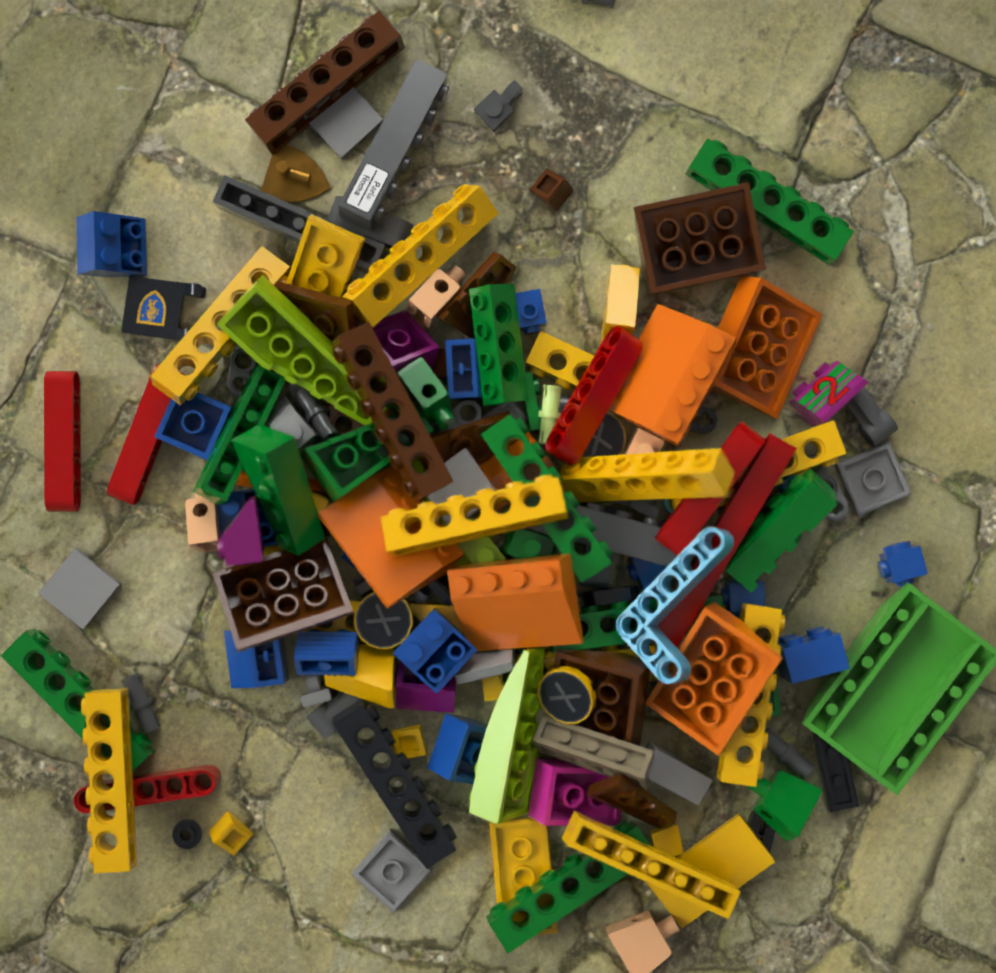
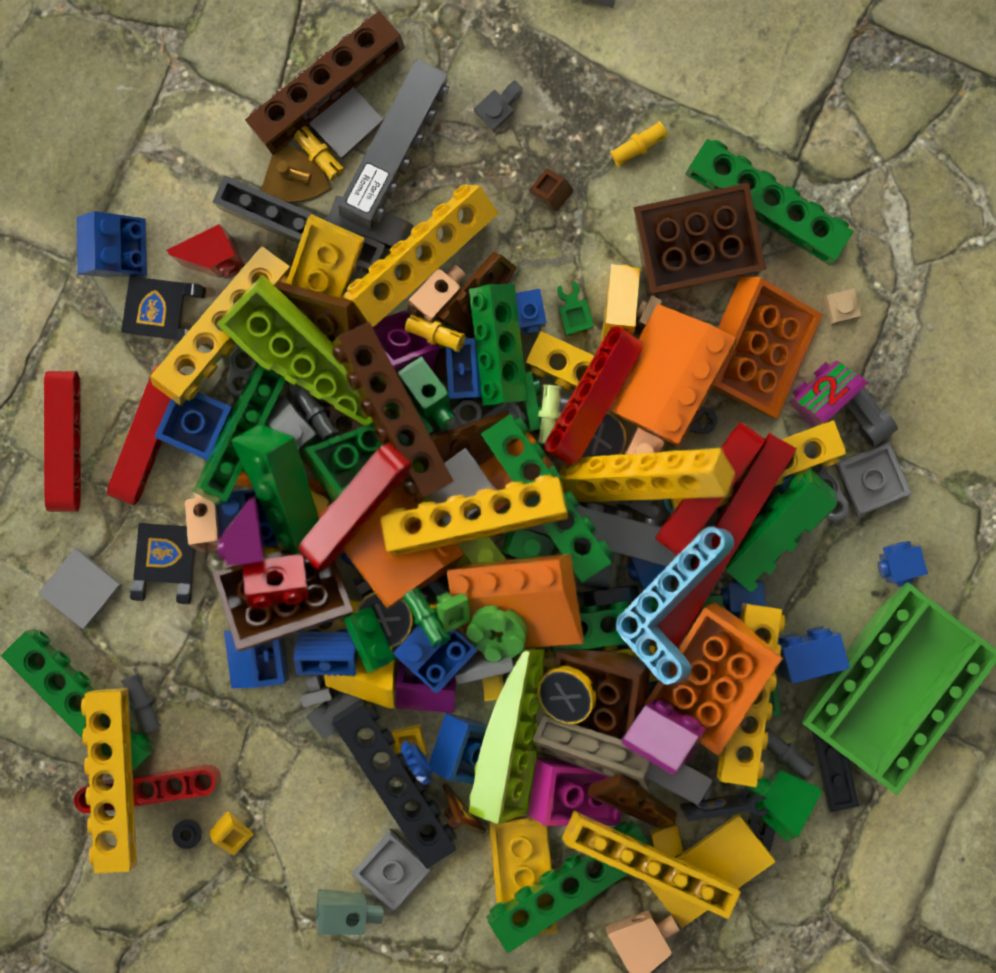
none -> black flag [130,523,195,605]
none -> red slope [167,224,245,279]
none -> red brick [242,554,309,609]
none -> yellow pin [293,126,345,181]
none -> beam [298,443,412,571]
none -> sand green torso [315,889,383,935]
none -> green plate [343,606,396,673]
none -> blue gear [401,740,433,785]
none -> green pin [403,588,450,648]
none -> yellow pin [405,314,466,352]
none -> bright green tile [436,593,470,633]
none -> reddish brown piece [442,783,486,834]
none -> bright green plate [466,605,528,662]
none -> green plate [557,281,594,336]
none -> yellow pin [610,121,669,167]
none -> slope [621,699,706,775]
none -> tan plate [636,296,662,329]
none -> black flag [680,786,768,822]
none -> tan plate [824,288,861,324]

